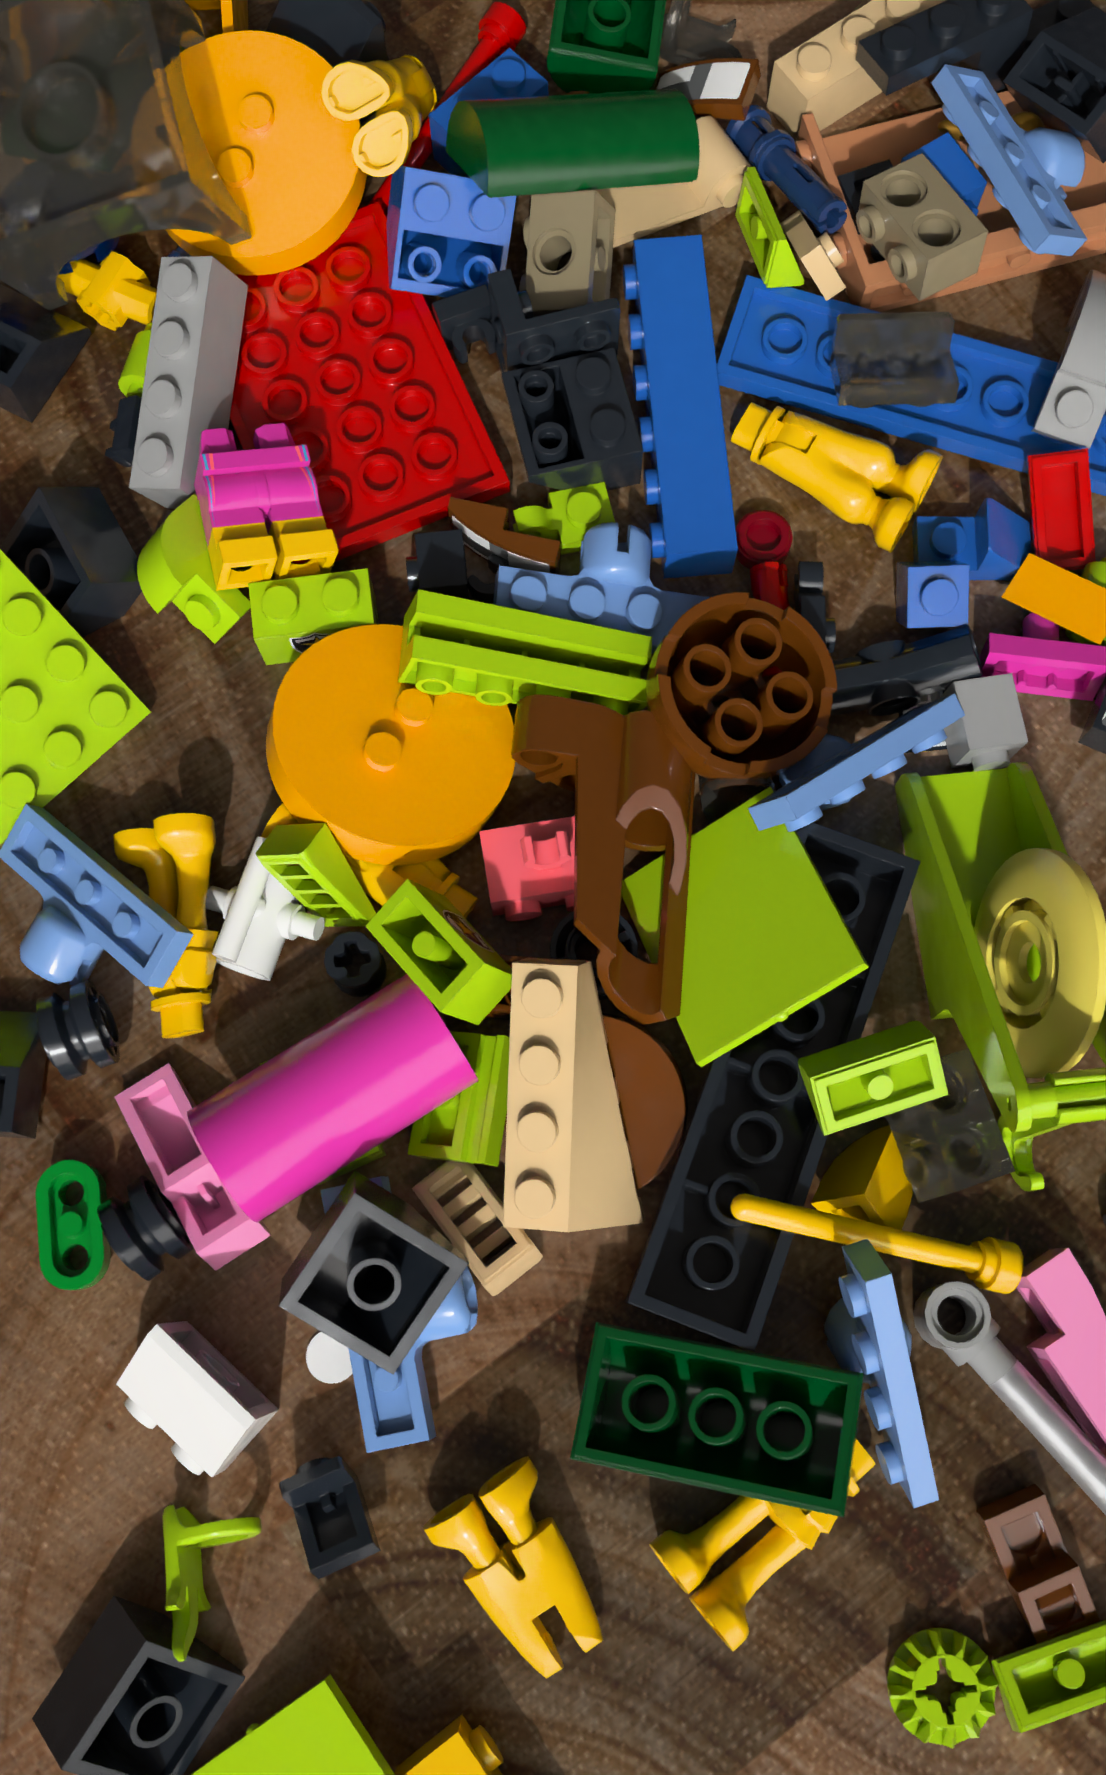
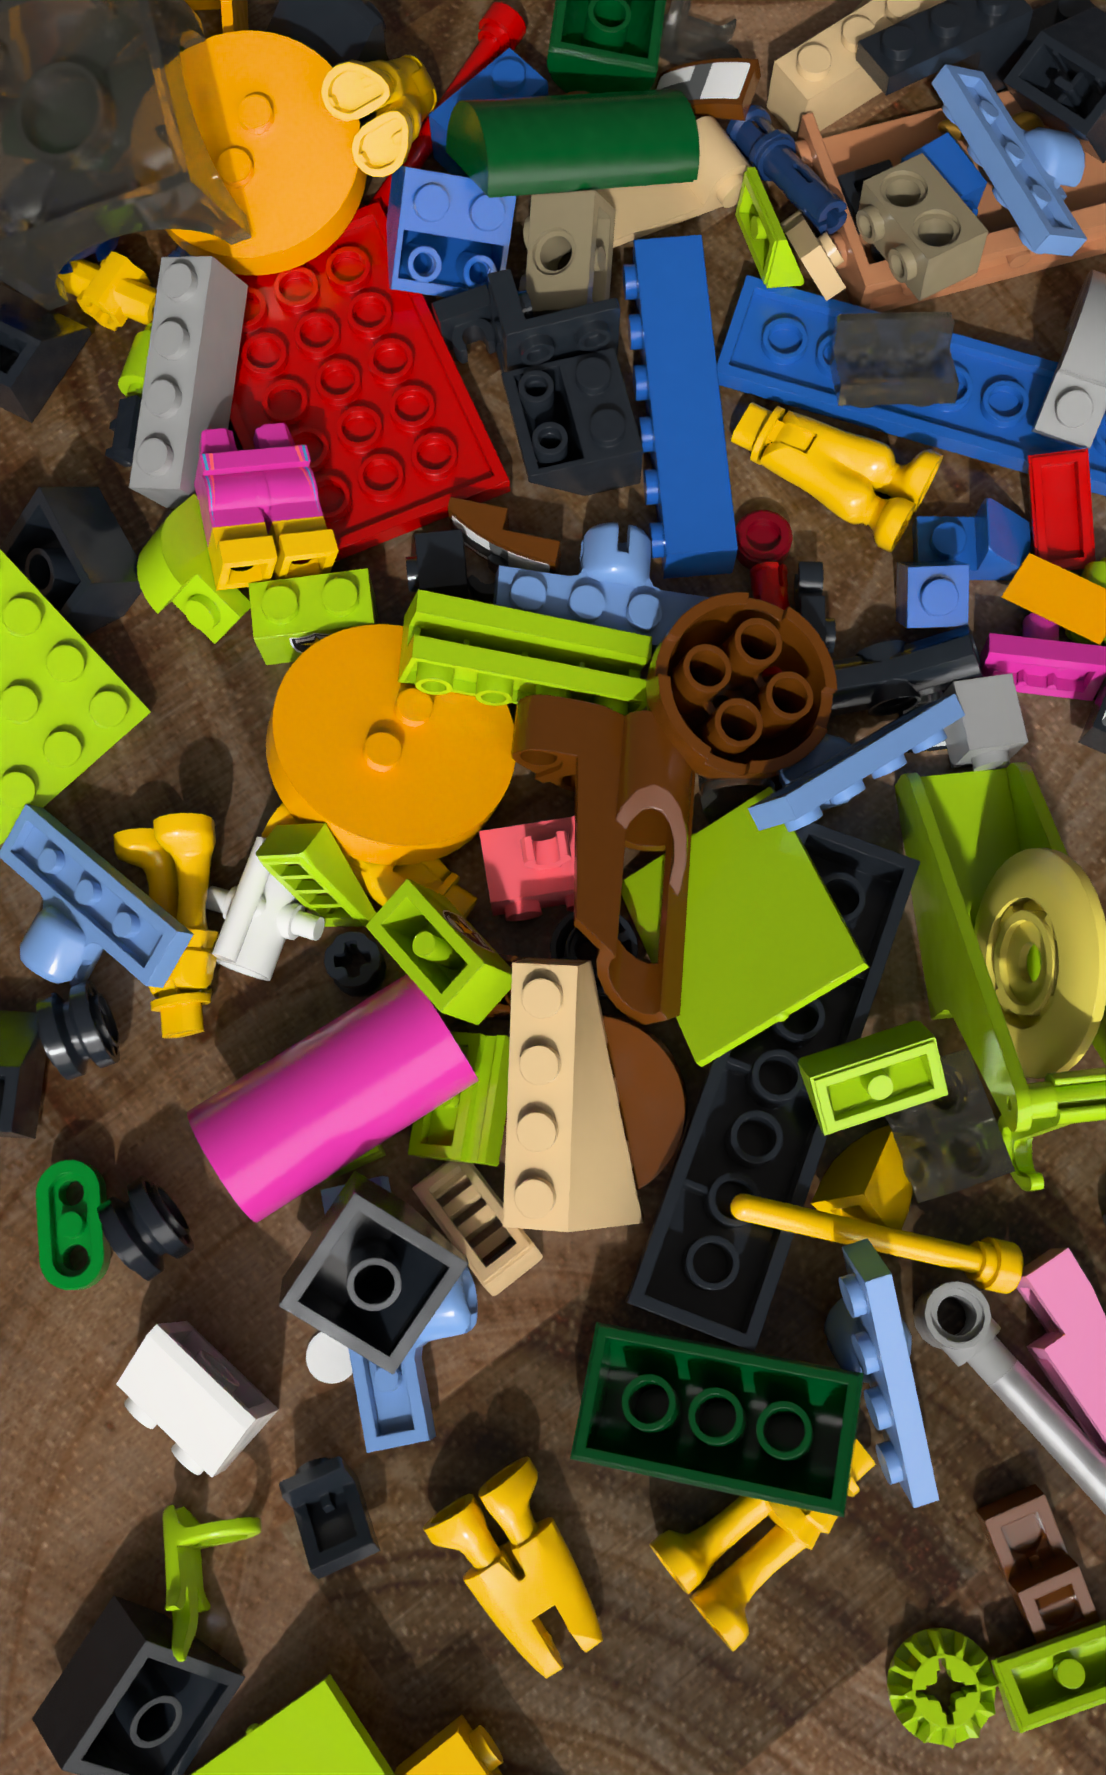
bright pink slope [115,1063,271,1271] -> none
lime plate [513,482,616,555] -> none

